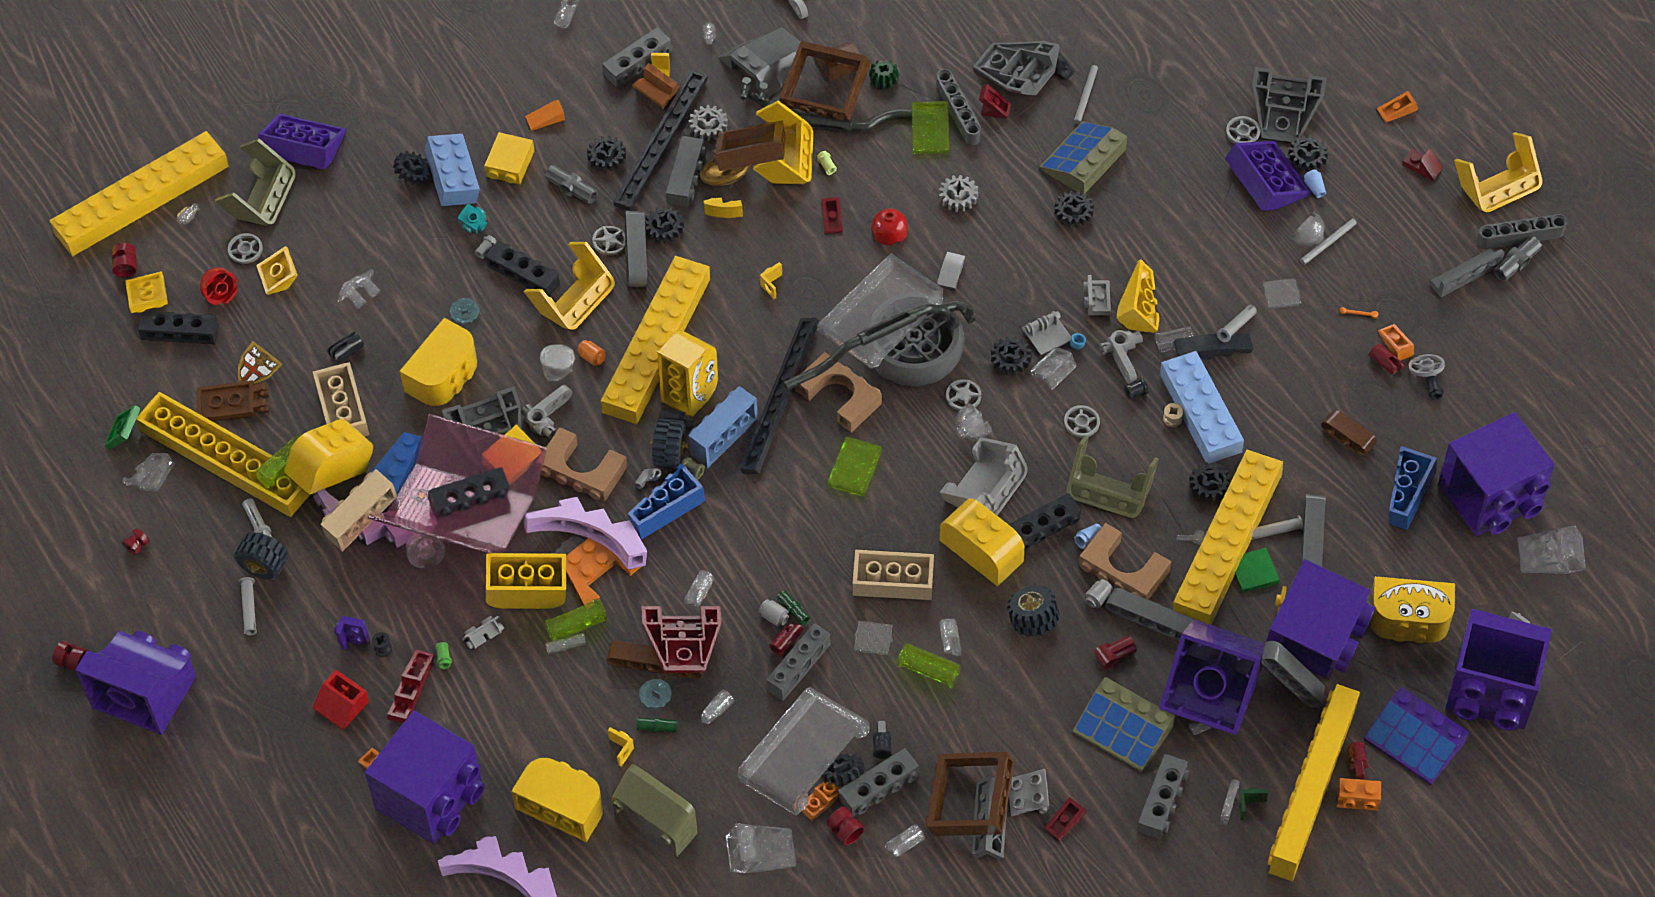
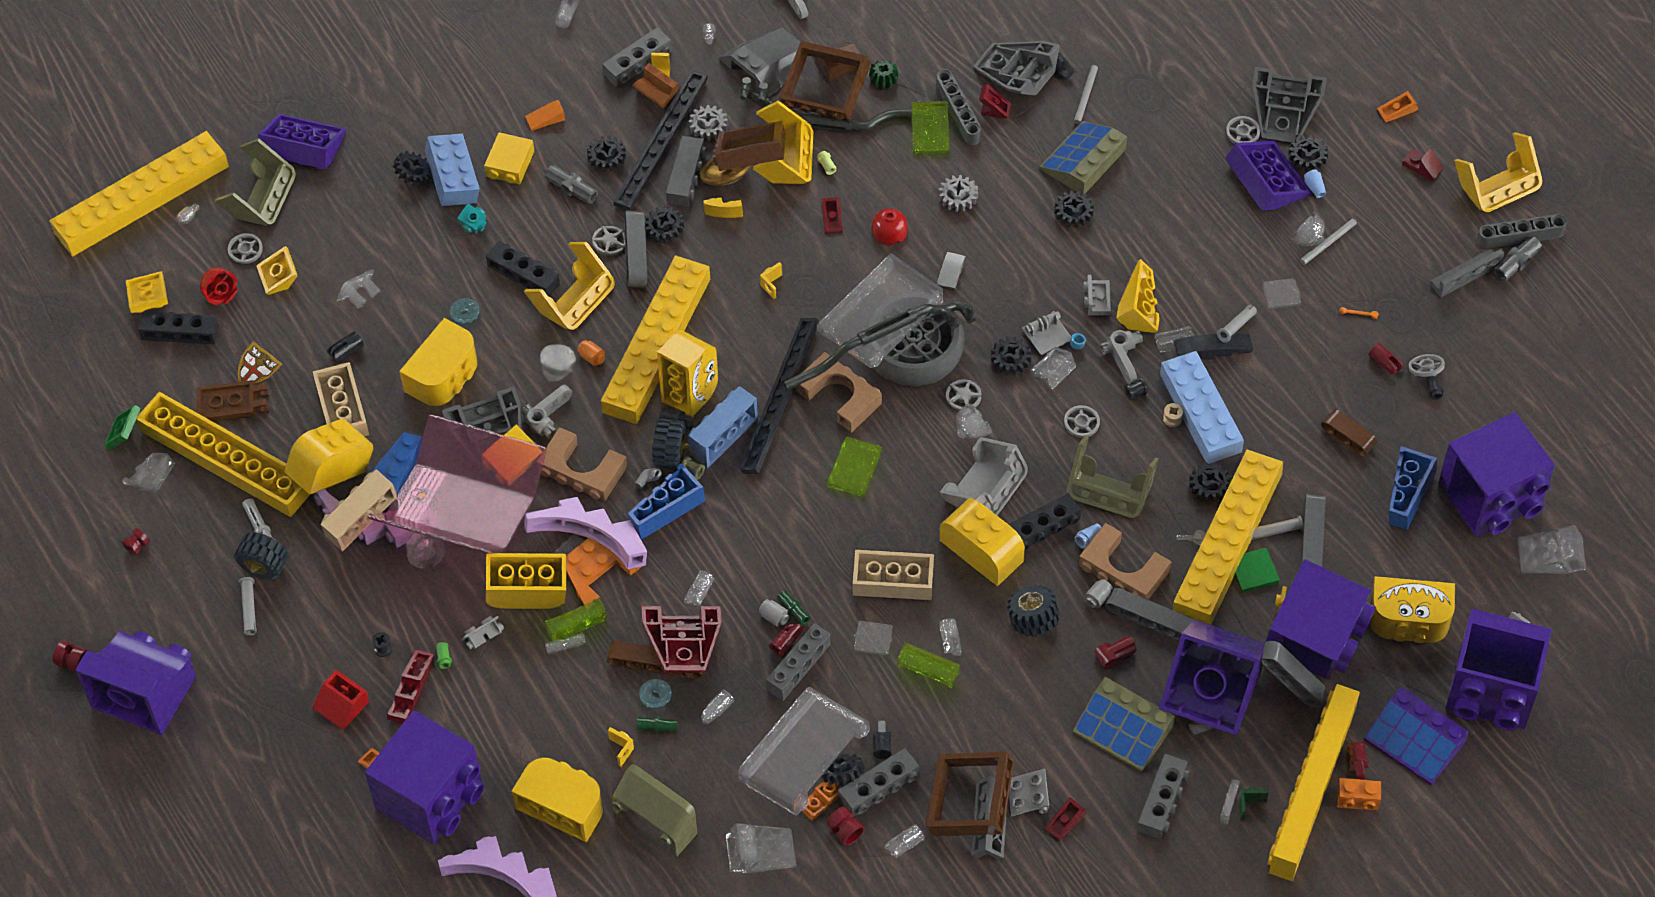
dark red wheel [112,243,137,278] -> none
clear neon green container [256,434,300,489] -> none
dark purple bracket [334,616,370,650] -> none
black brick [427,467,510,518] -> none
light grey pin [475,235,497,259] -> none
orange slope [1378,324,1414,361] -> none

